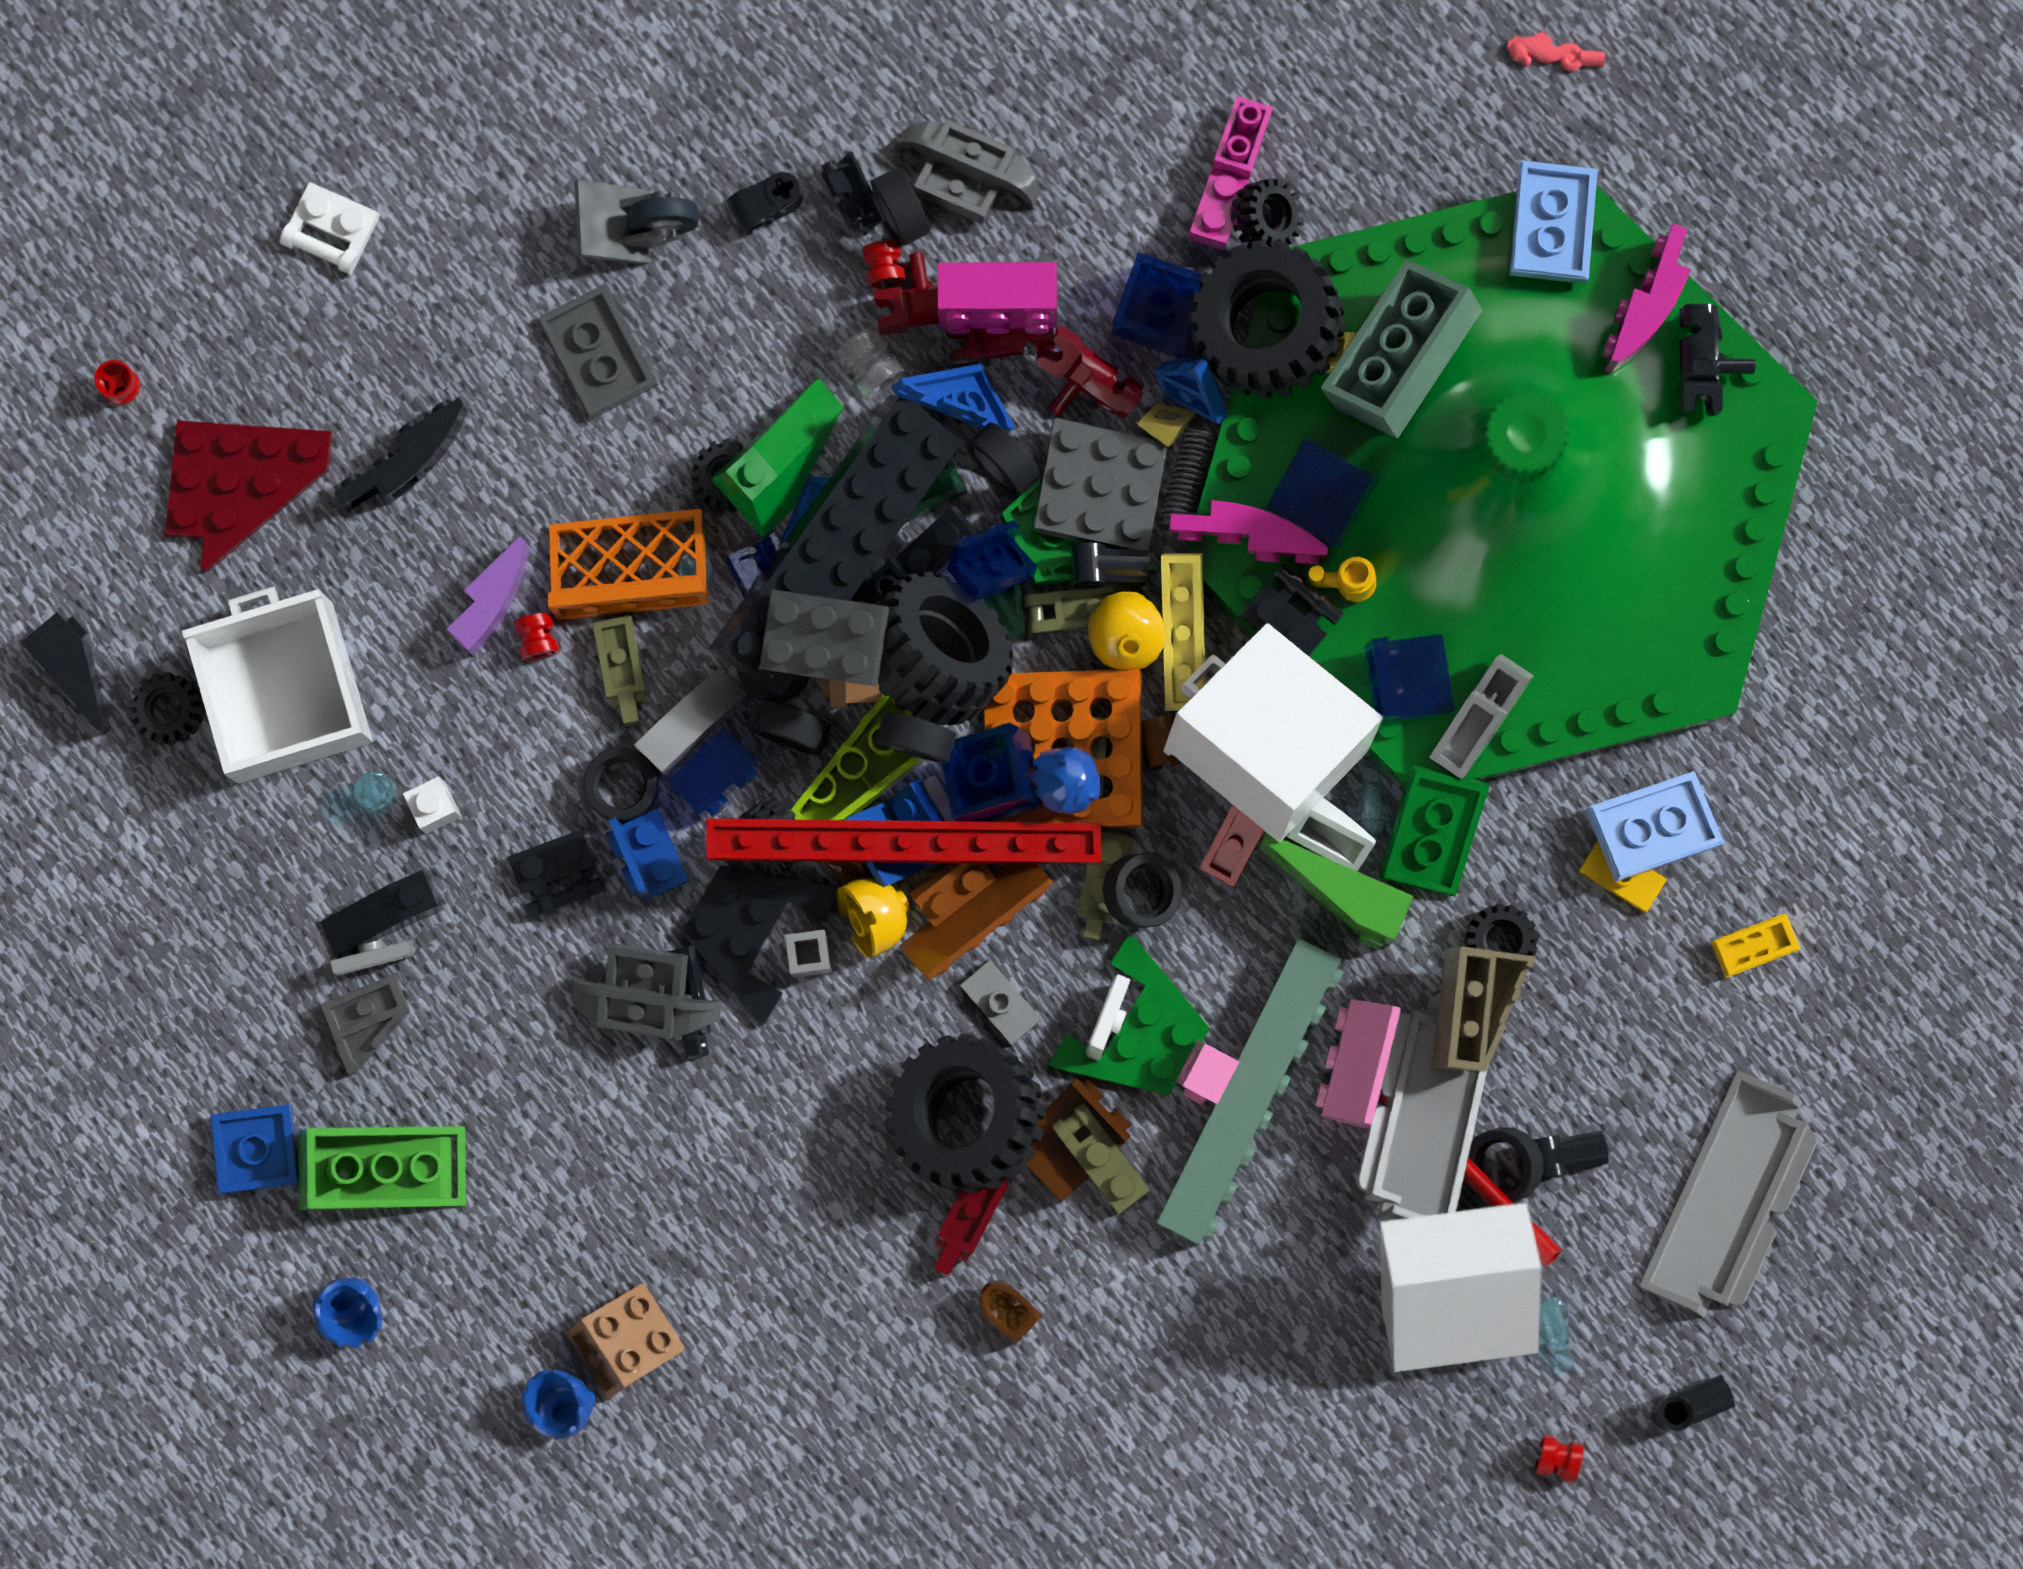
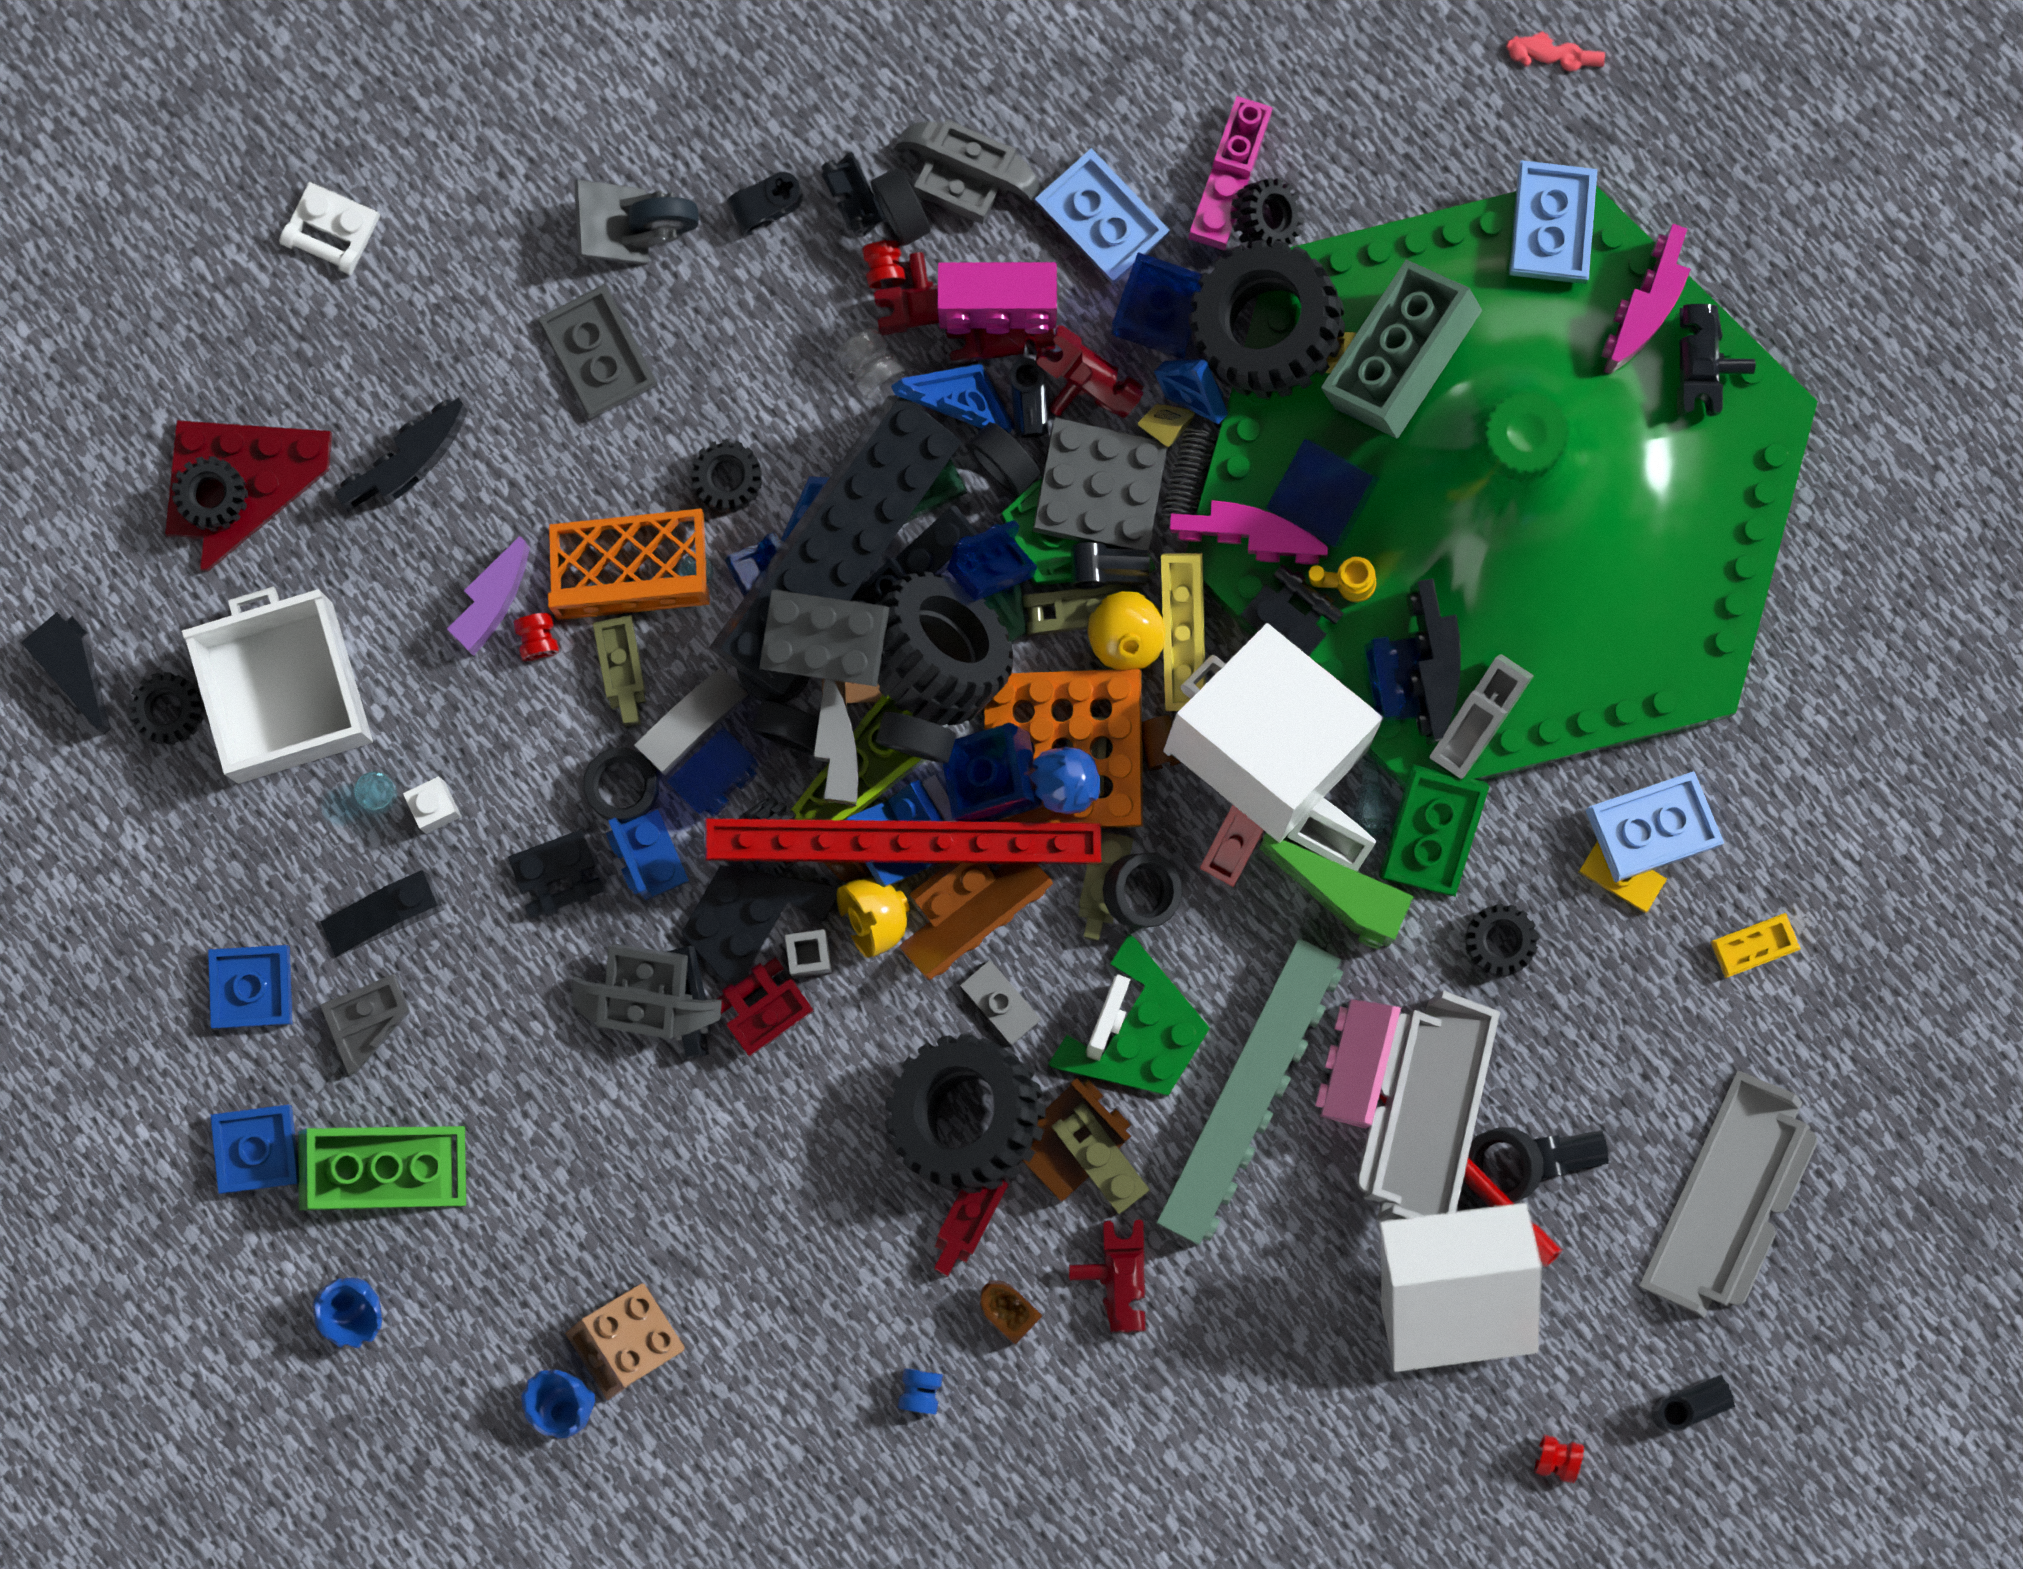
red wheel [94,360,140,405] -> none
light grey plate [330,940,415,976] -> none
green wedge [711,378,844,537] -> none
bright pink brick [1176,1040,1239,1105] -> none
dark tan wedge [1433,946,1537,1072] -> none
clear light blue cone [1539,1296,1575,1372] -> none
none -> black tyre [172,456,248,531]
none -> blue plate [208,945,293,1029]
none -> dark red plate [717,957,814,1057]
none -> light grey slope [814,679,859,806]
none -> blue wheel [897,1368,943,1415]
none -> black piece [1009,358,1049,438]
none -> light blue plate [1035,148,1170,285]
none -> dark red piece [1069,1219,1146,1332]
none -> black slope [1407,578,1461,745]

